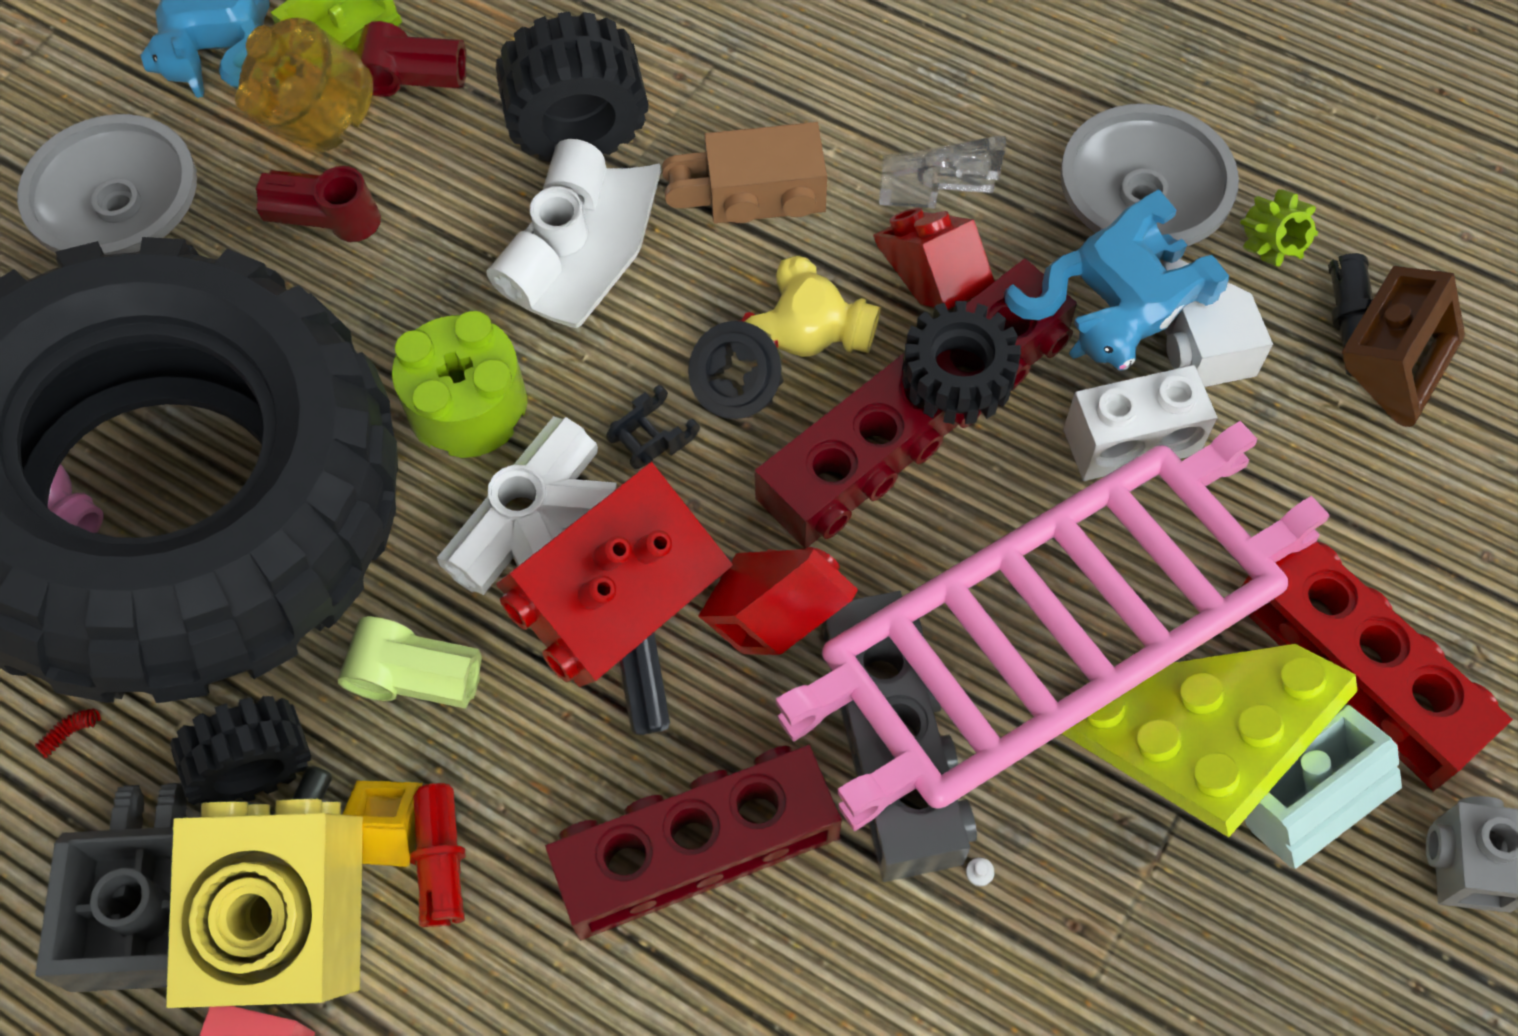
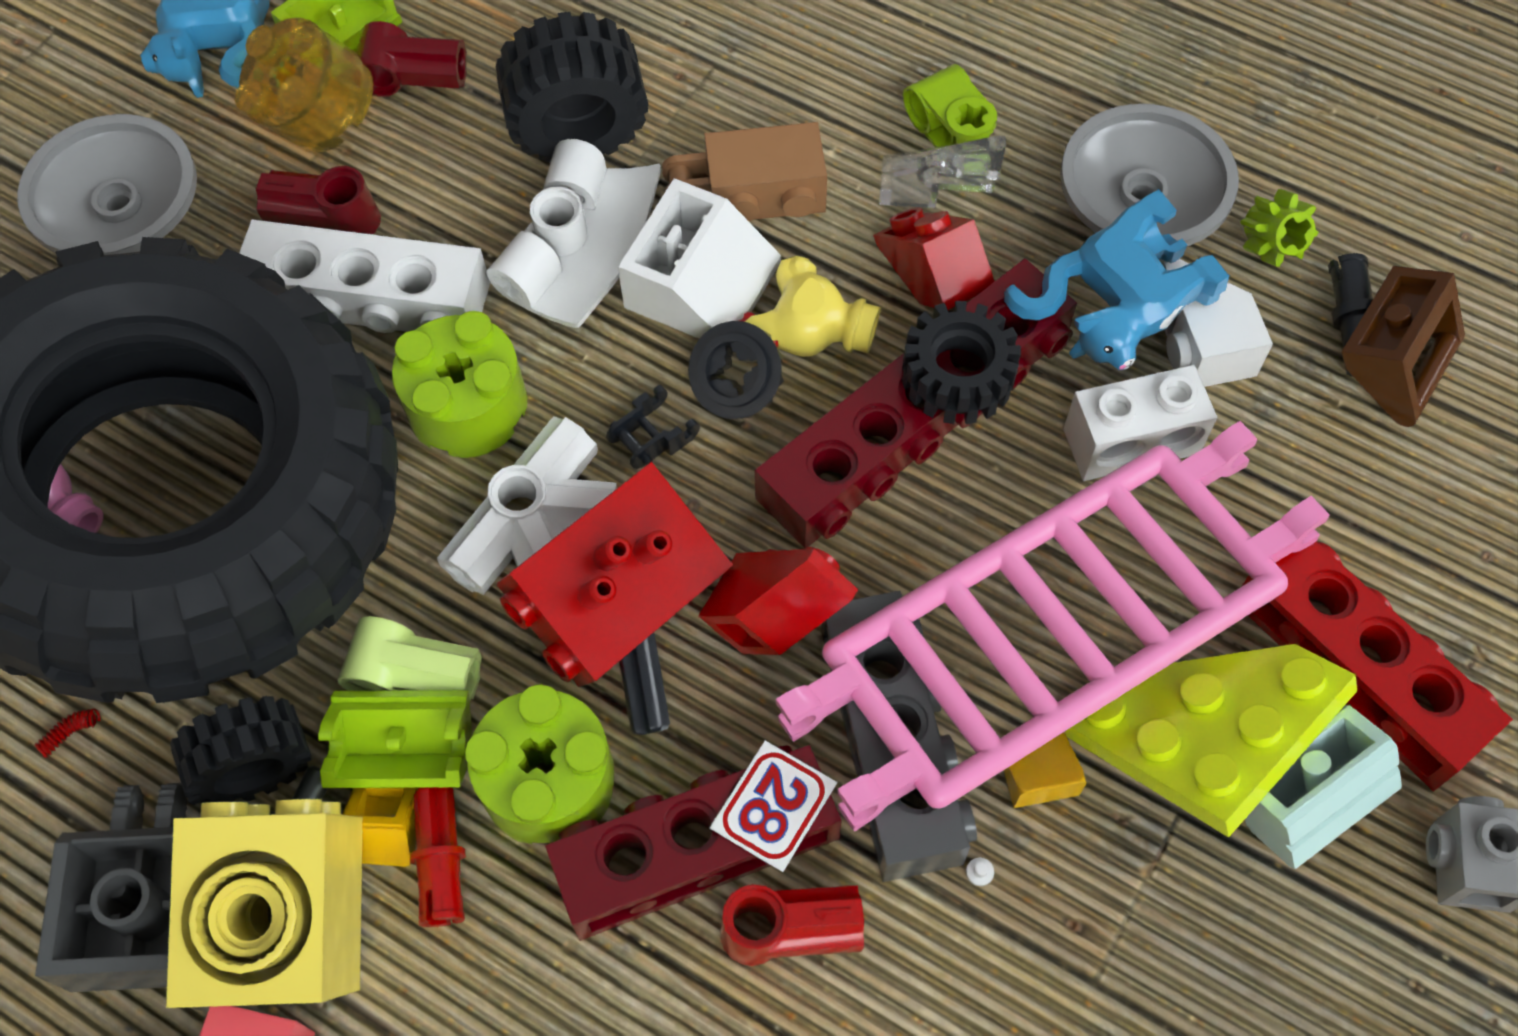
none -> white brick [239,219,490,333]
none -> lime hinge [318,690,472,788]
none -> lime brick [465,684,614,845]
none -> white slope [618,178,781,339]
none -> sticker [710,741,837,872]
none -> red piece [720,884,864,966]
none -> lime piece [903,64,997,173]
none -> yellow slope [1003,732,1087,808]

